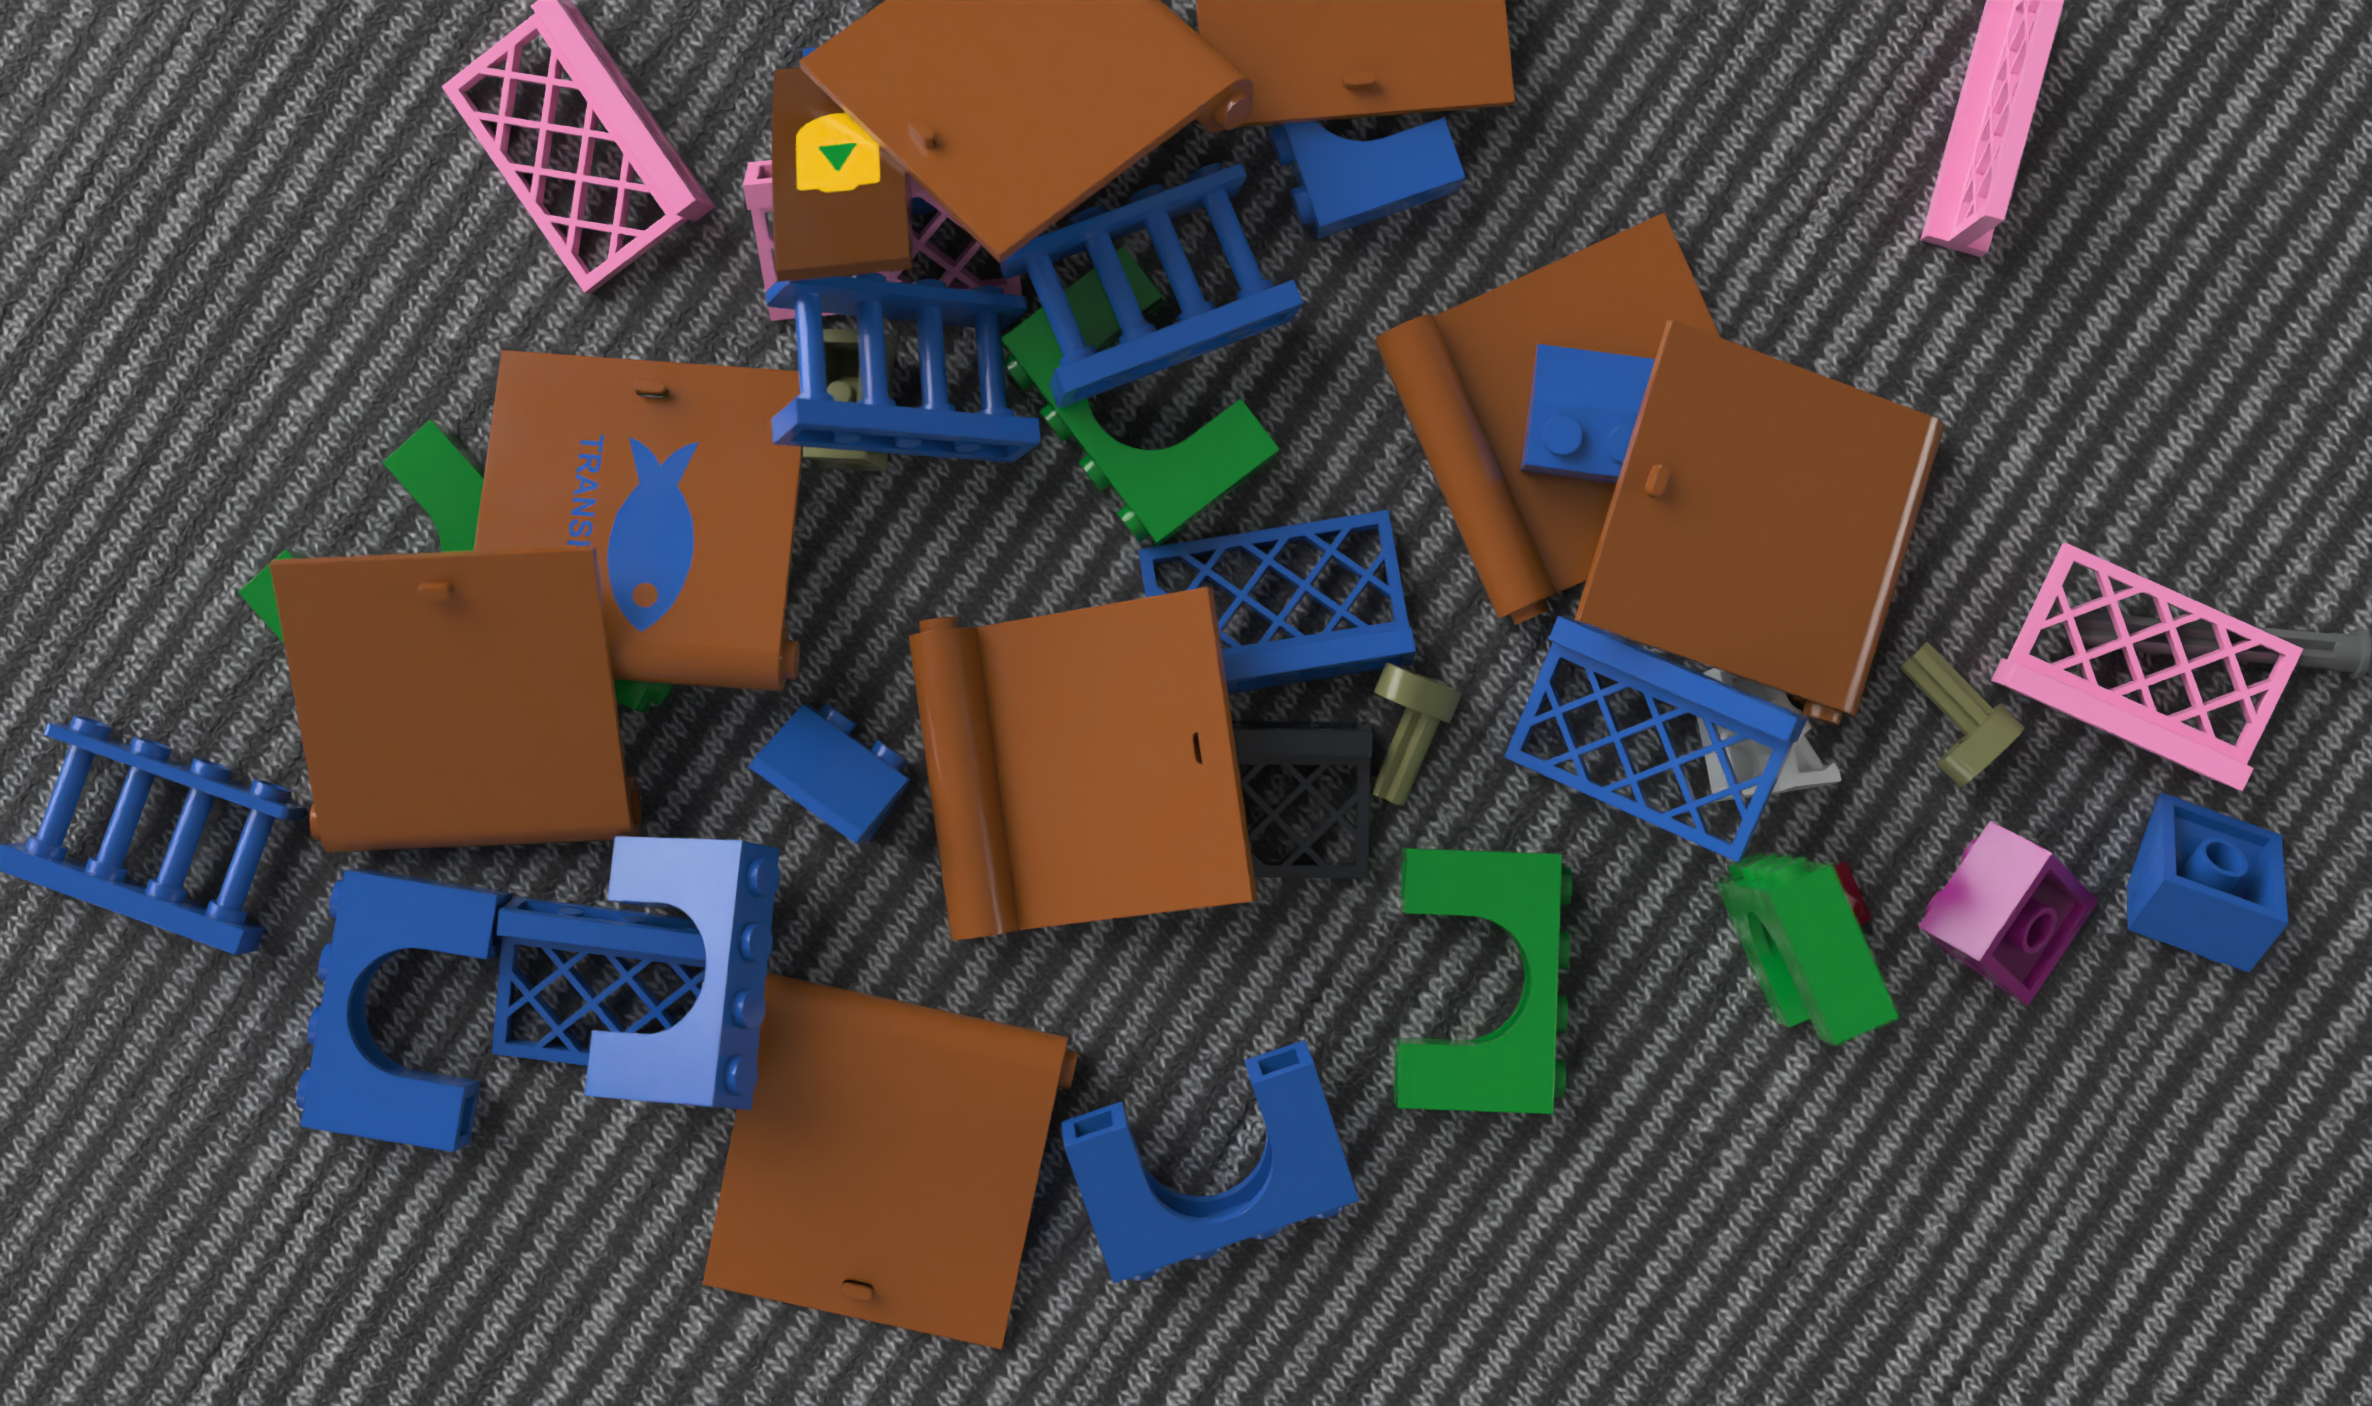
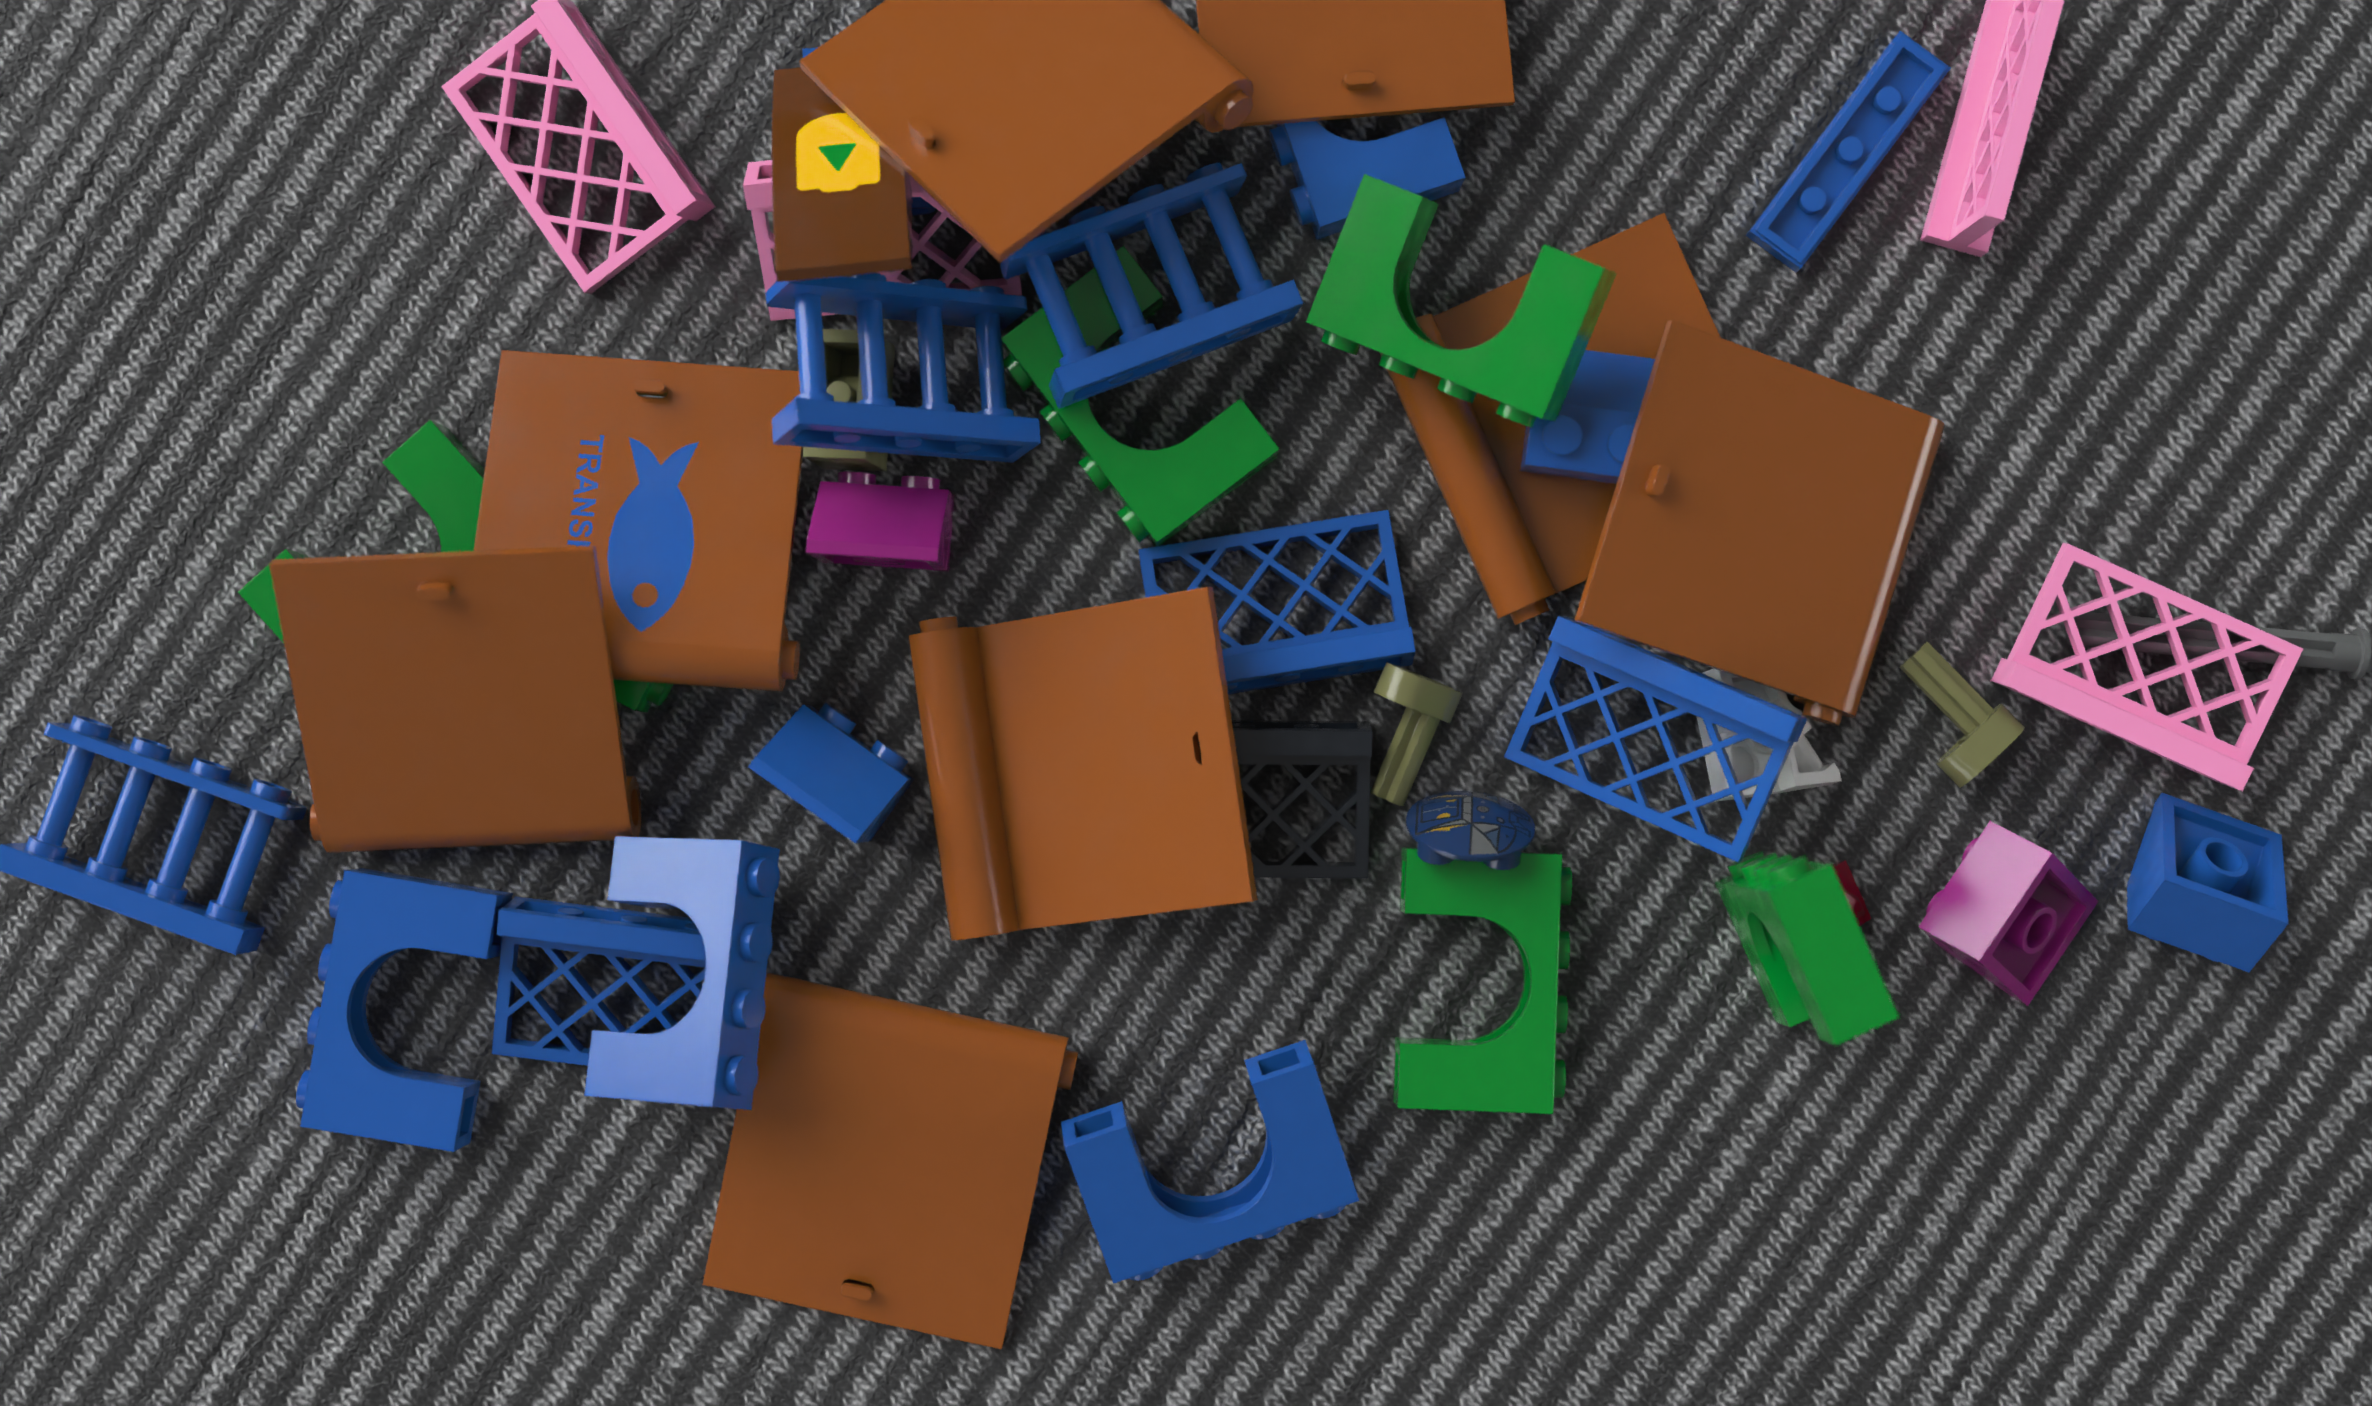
none -> magenta slope [806,471,954,572]
none -> green arch [1306,174,1617,428]
none -> dark blue dish [1406,791,1535,870]
none -> blue tile [1745,31,1951,273]

